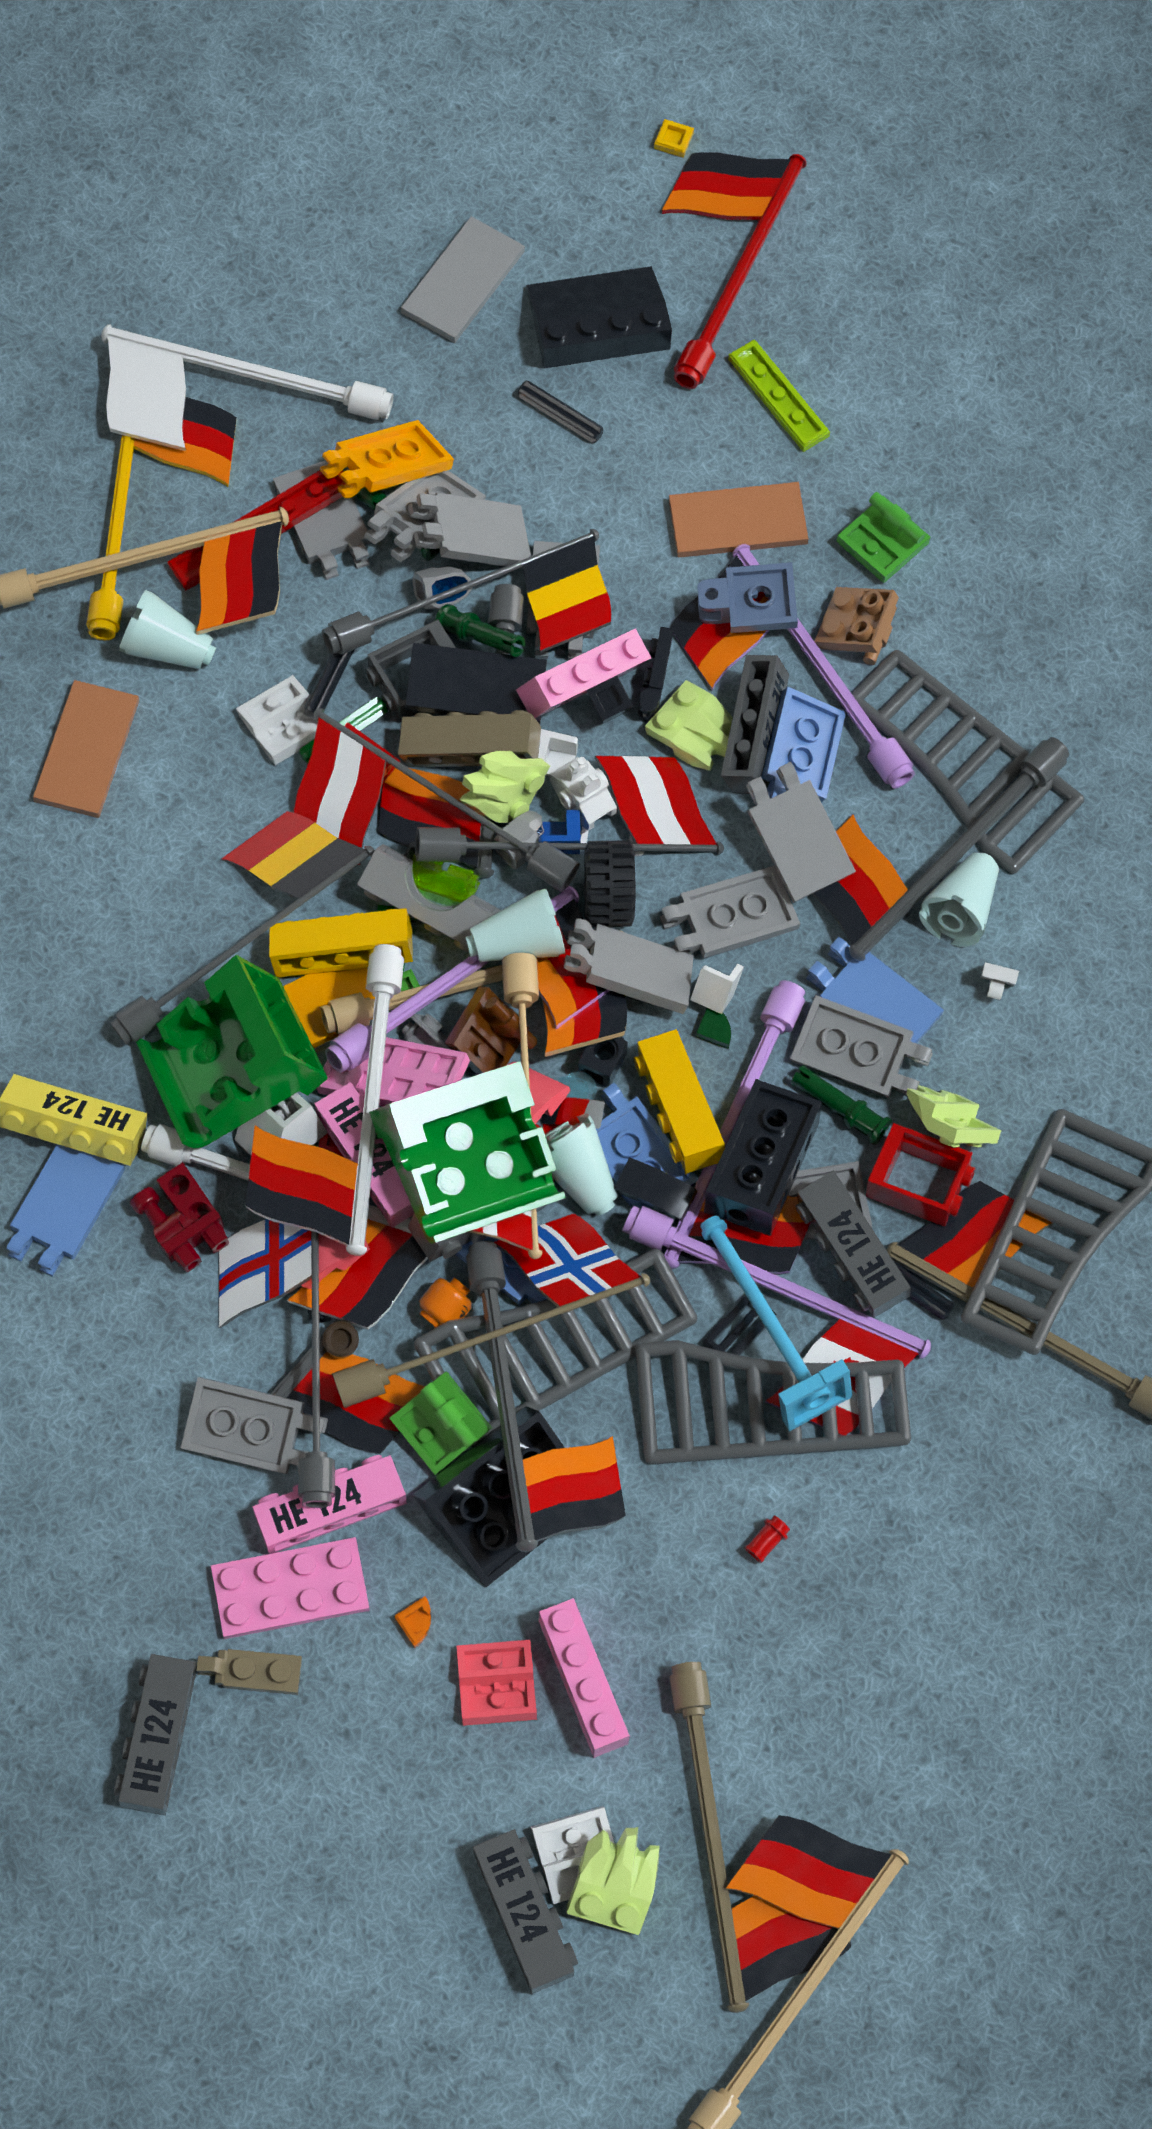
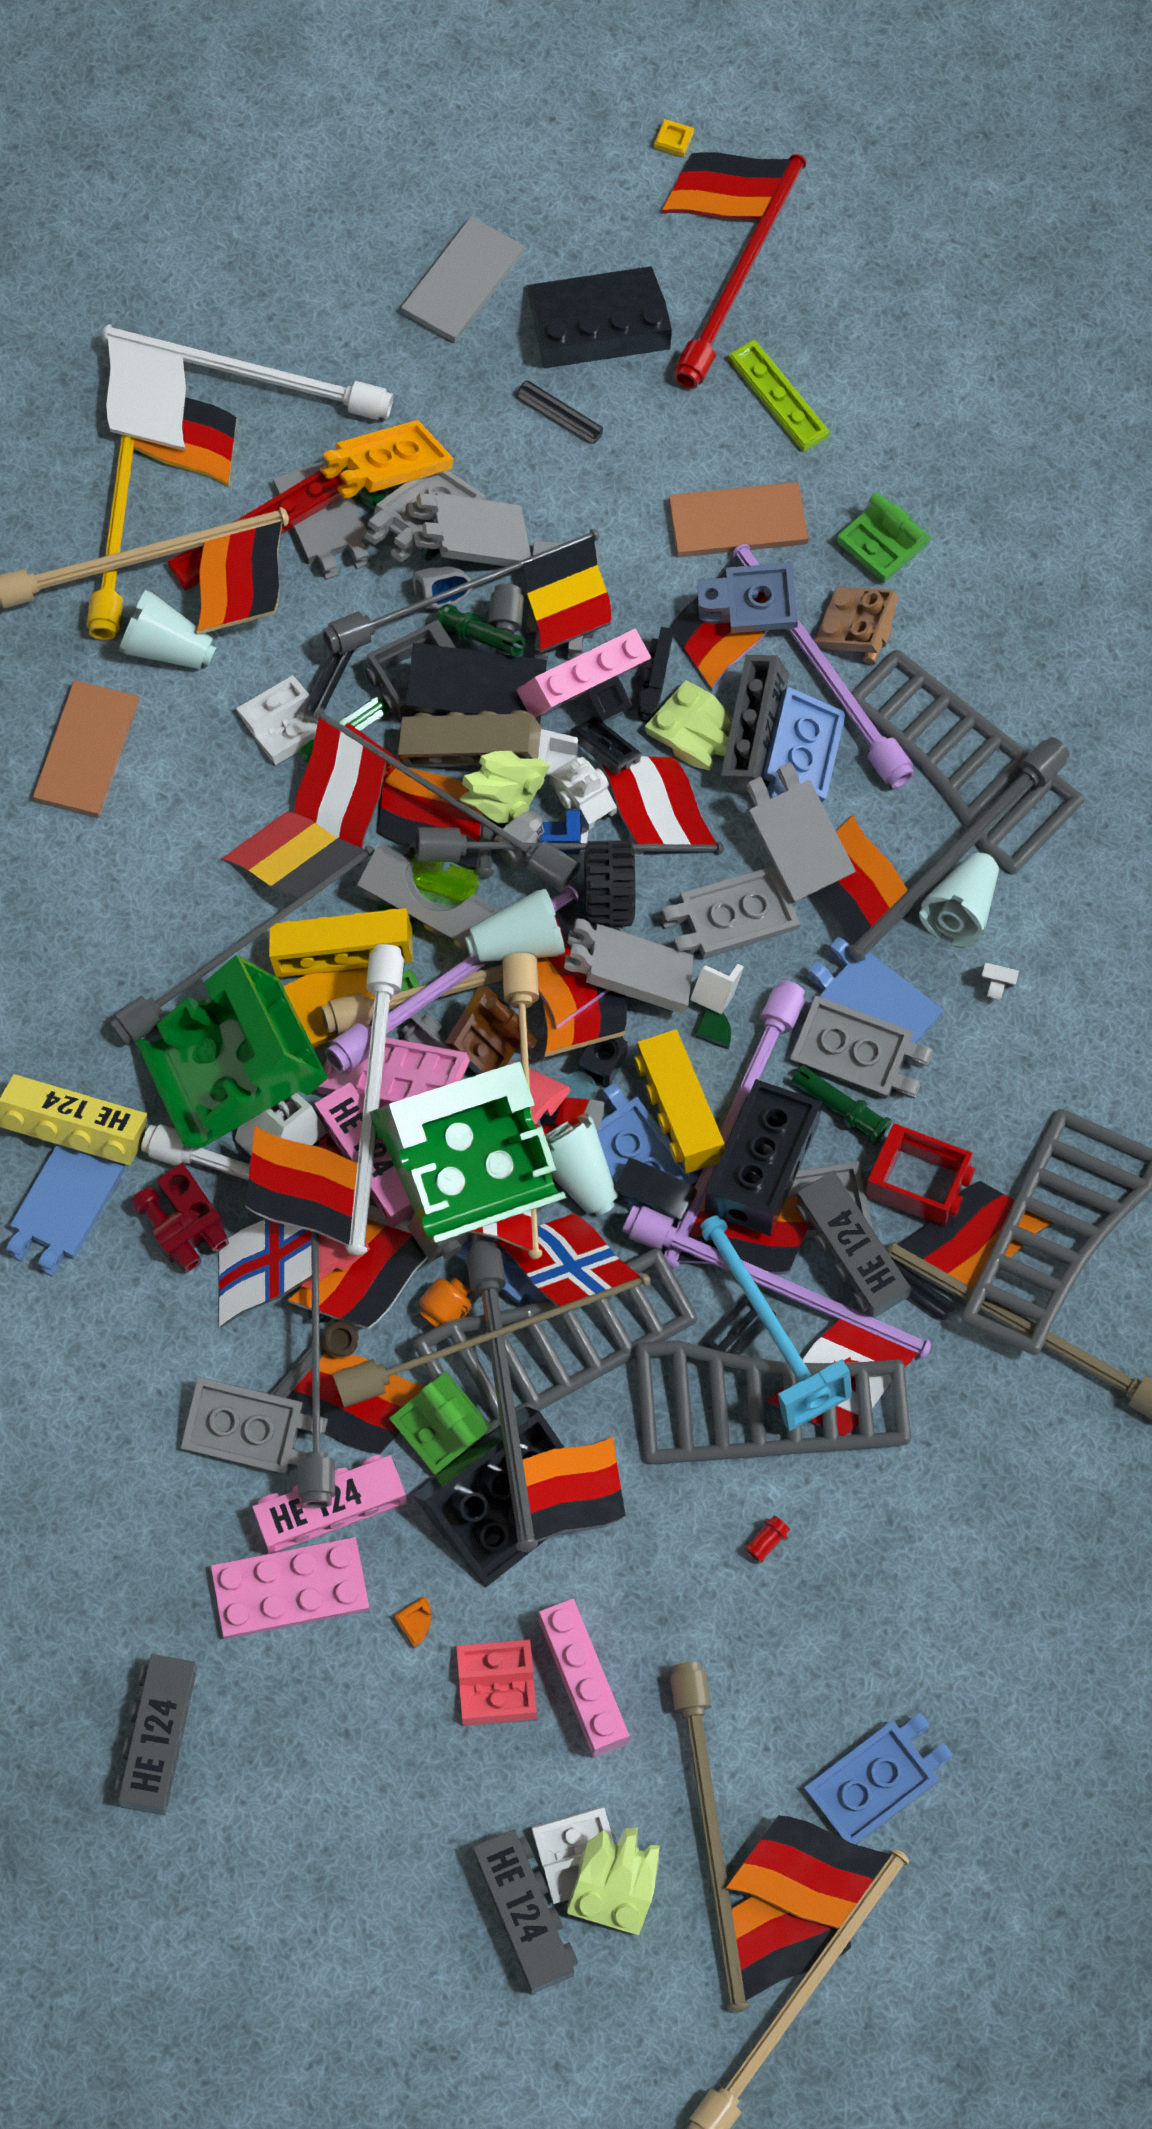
dark tan hinge [196,1649,302,1695] -> none
yellowish green plate [906,1085,1001,1147] -> none
none -> black tile [570,716,642,775]
none -> medium blue tile [804,1713,953,1845]

